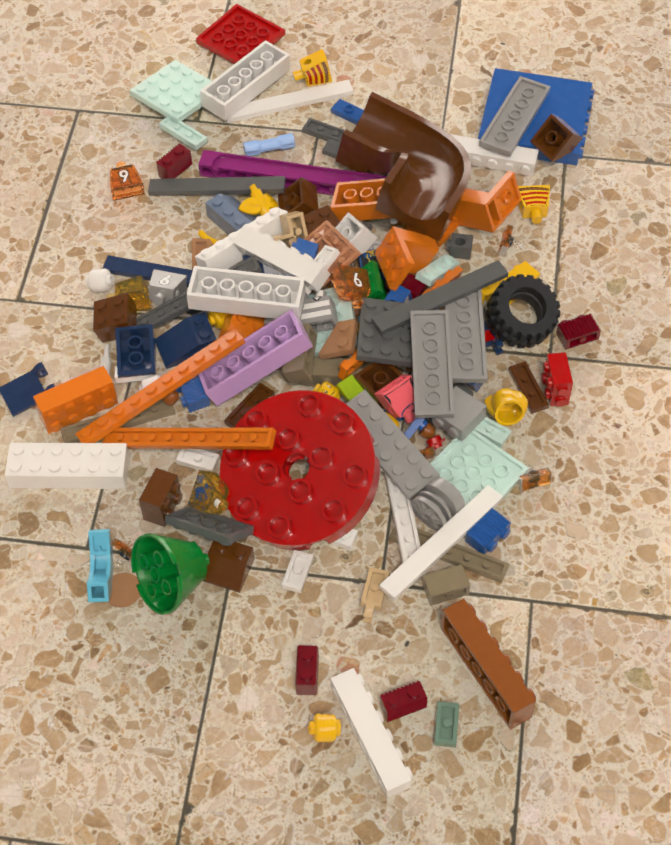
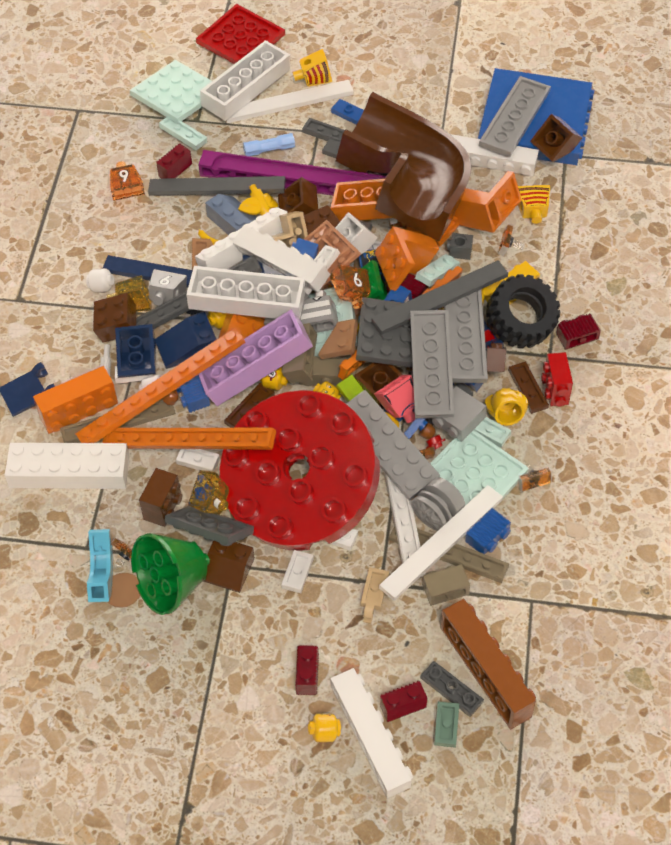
none -> yellow head [260,367,288,390]
none -> dark grey tile [420,661,484,717]
none -> reddish brown brick [486,343,507,372]

